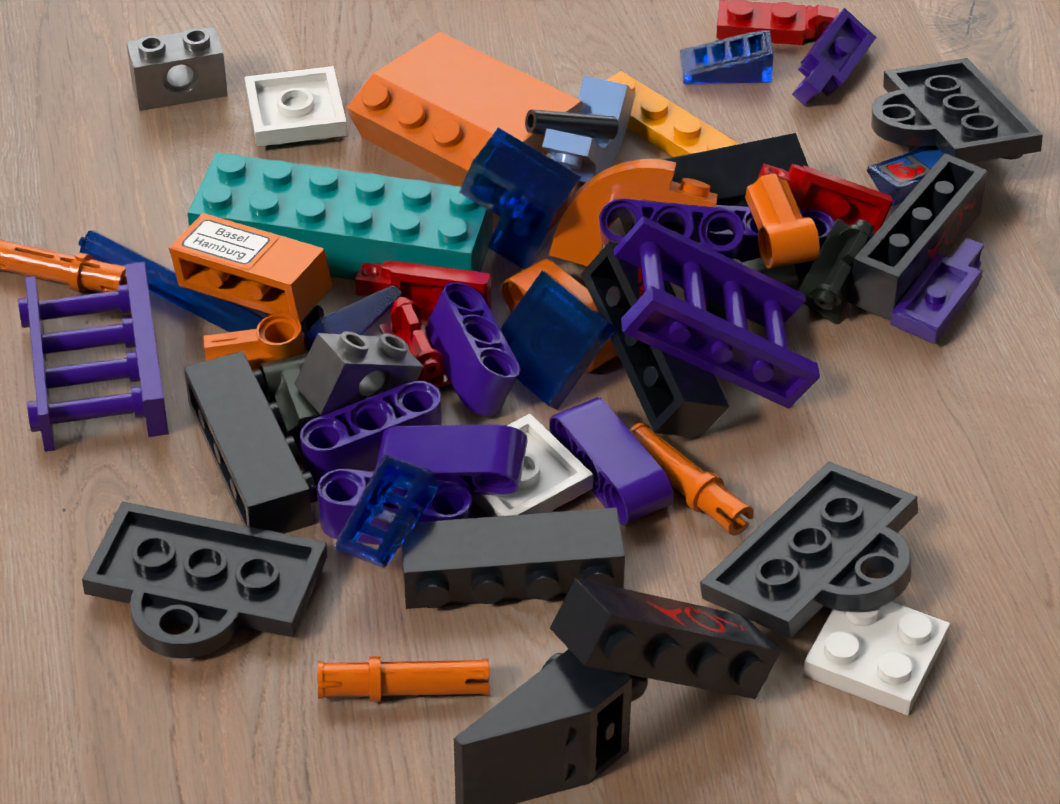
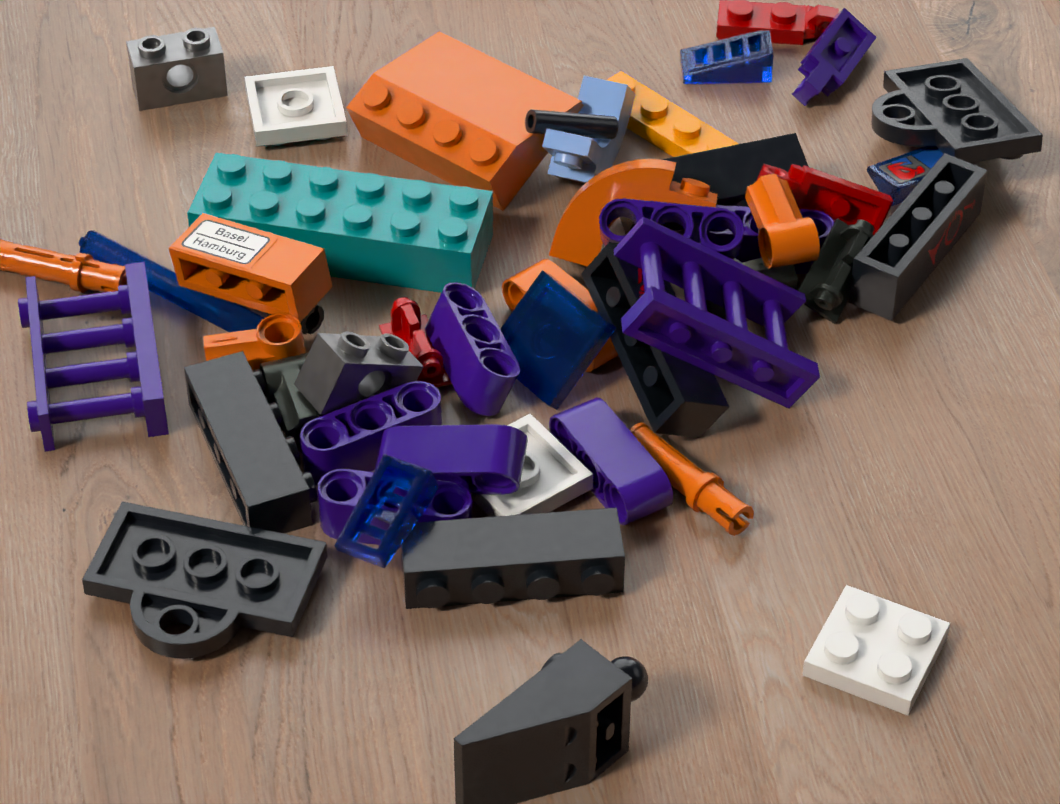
clear blue slope [303,285,402,353] -> none
orange pin [318,656,490,702] -> none
red hinge [355,261,491,317] -> none
clear blue brick [459,127,582,269] -> none
black brick [550,578,782,699] -> none
black plate [700,462,918,639] -> none
dark purple hinge [890,238,984,344] -> none

